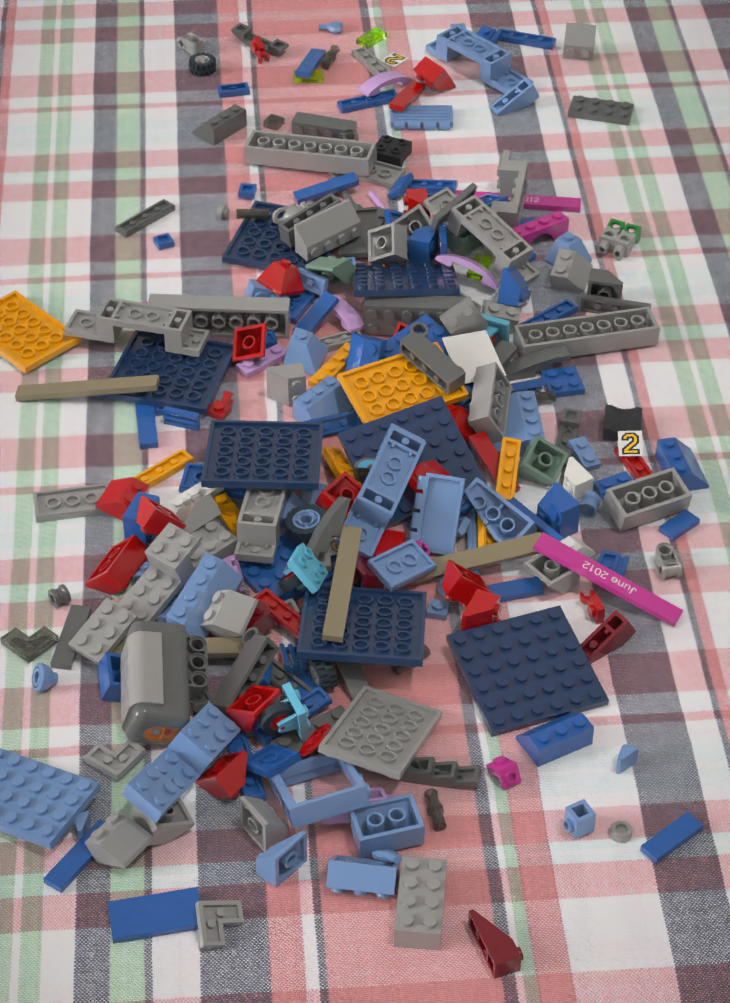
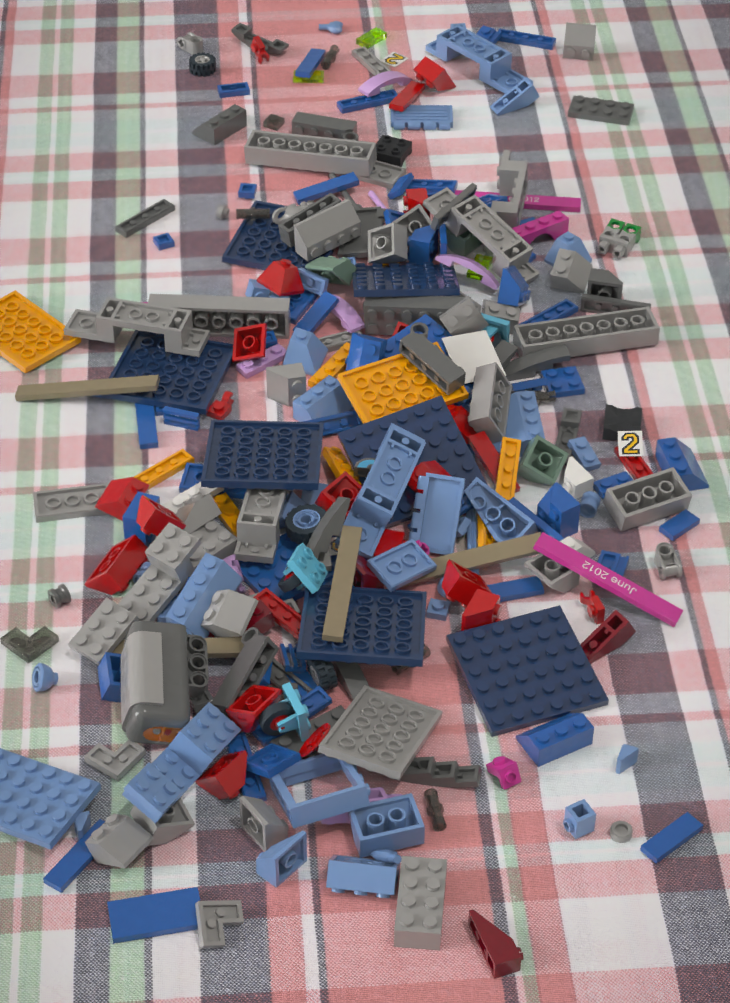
dark grey tile [50,604,92,670] -> none

